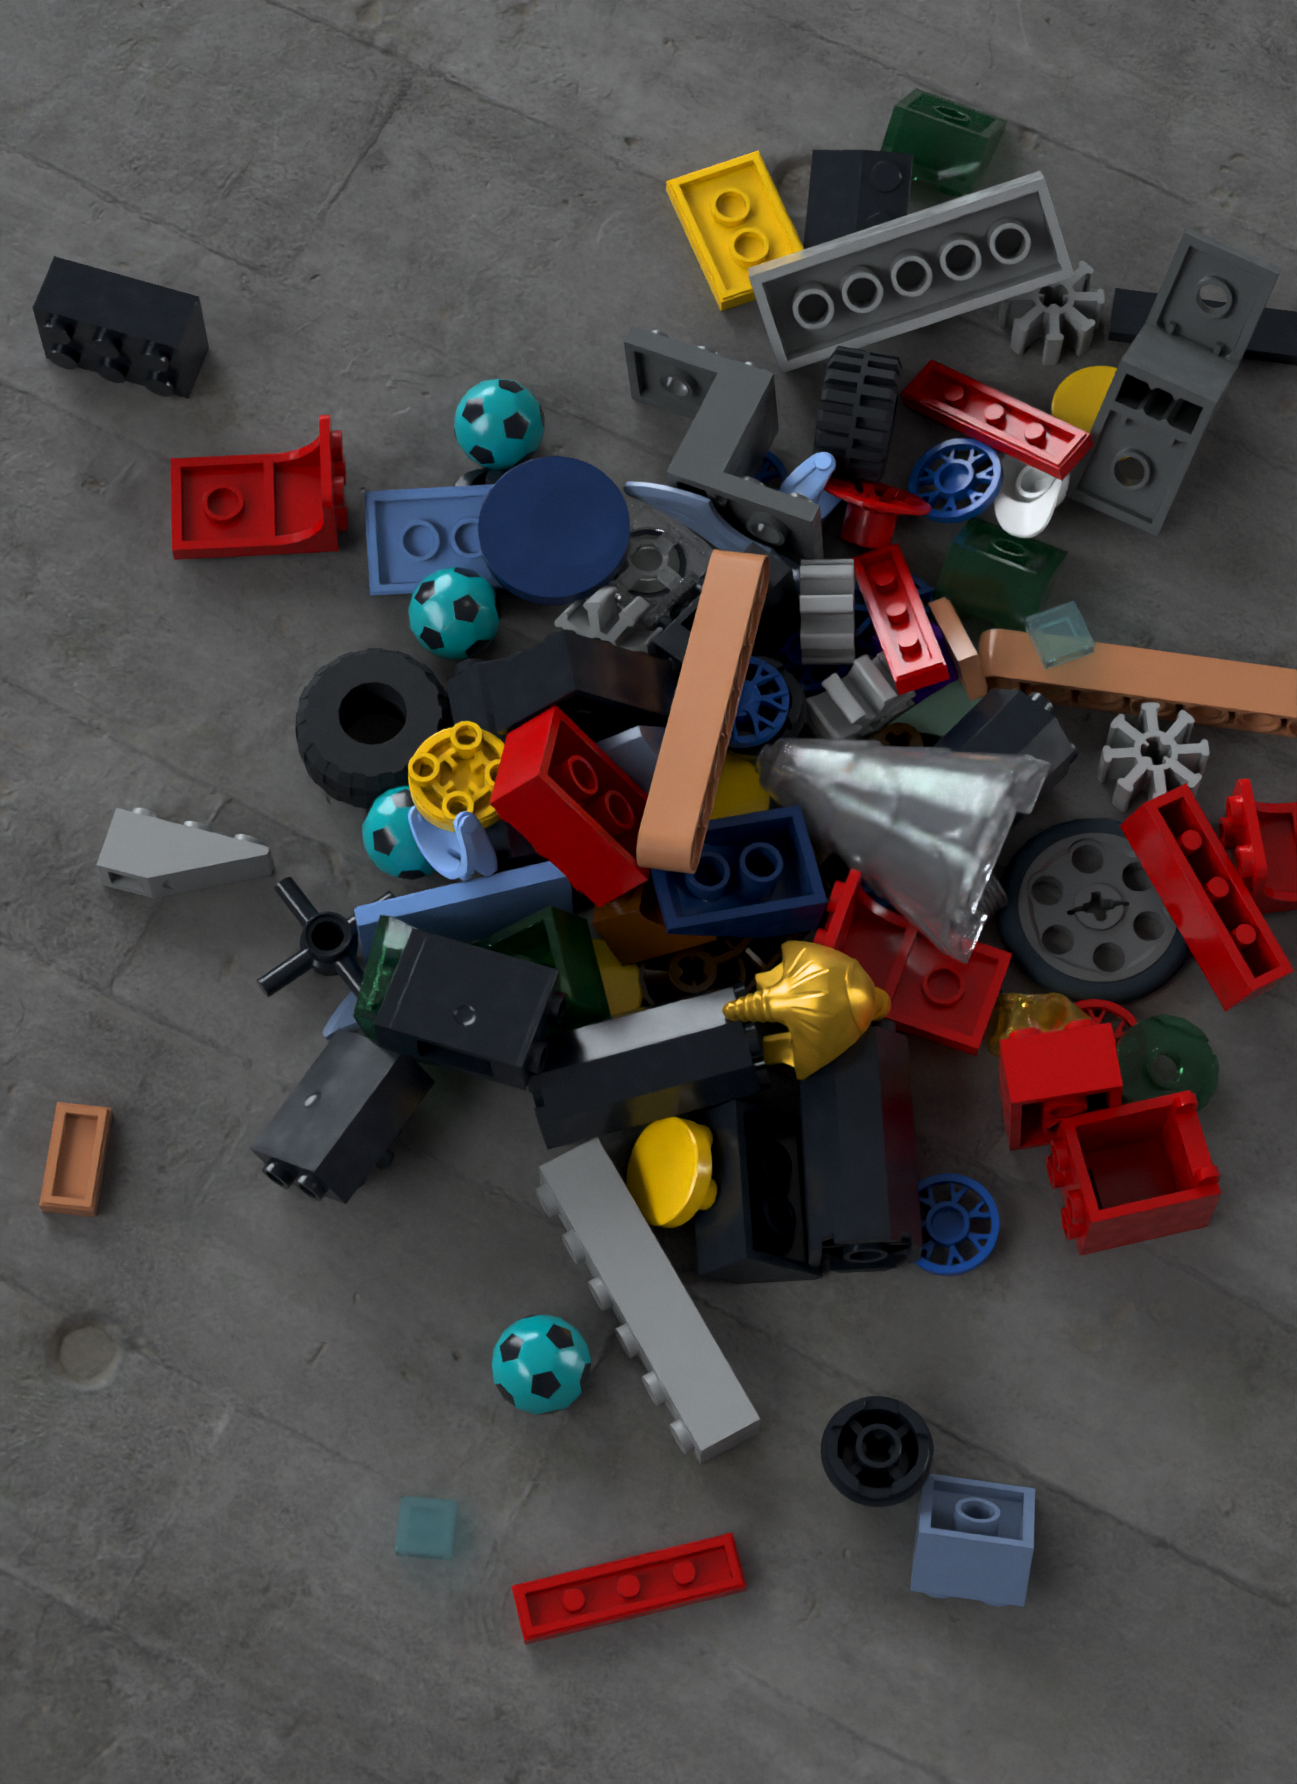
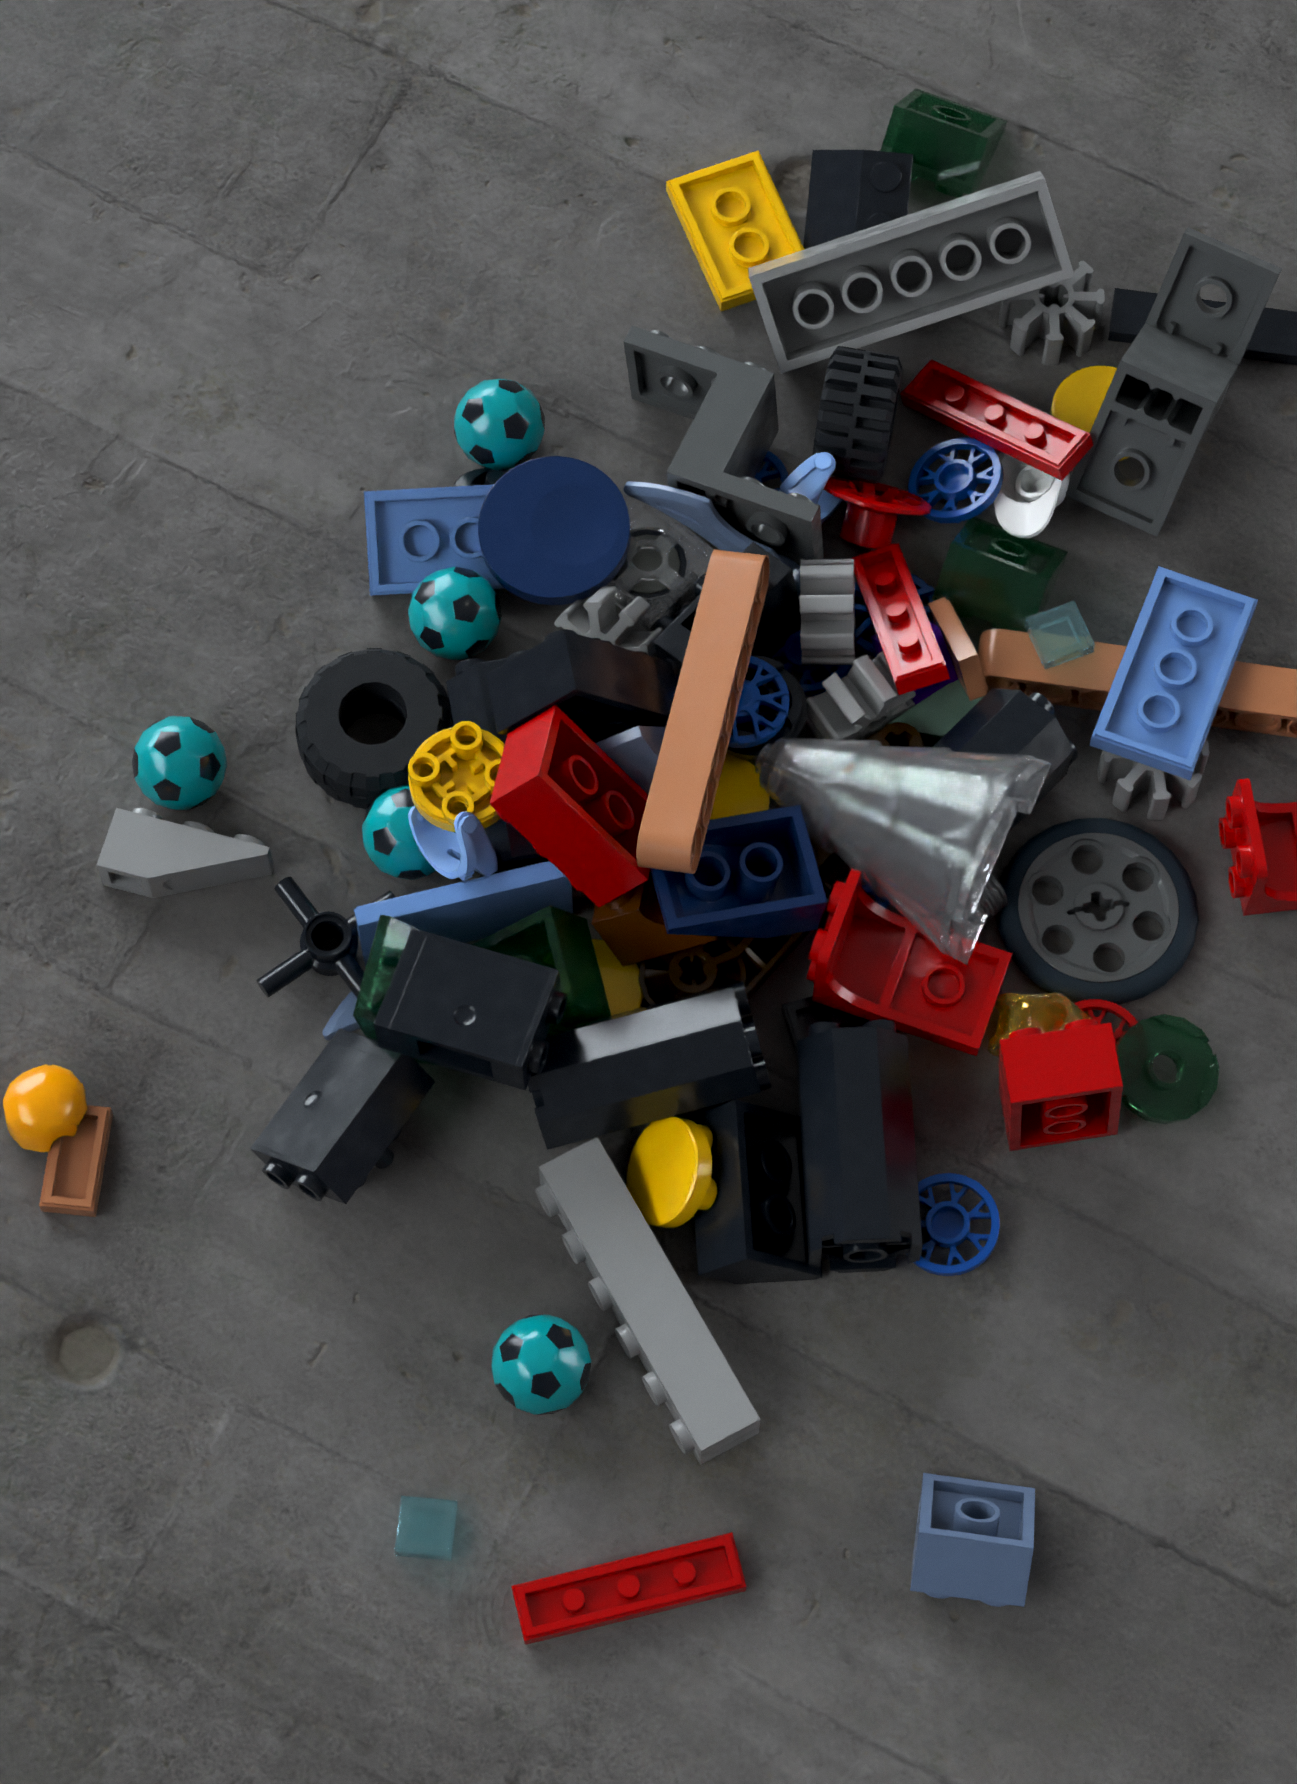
black brick [32,256,209,399] -> none
red bracket [170,414,348,560] -> none
pearl gold piece [722,941,891,1080] -> none
black cone [821,1396,934,1507] -> none
red container [1045,1090,1221,1256] -> none
red brick [1119,783,1294,1012] -> none
none -> light orange hair [3,1064,87,1152]
none -> teal piece [132,716,227,810]
none -> medium blue tile [1089,566,1258,781]

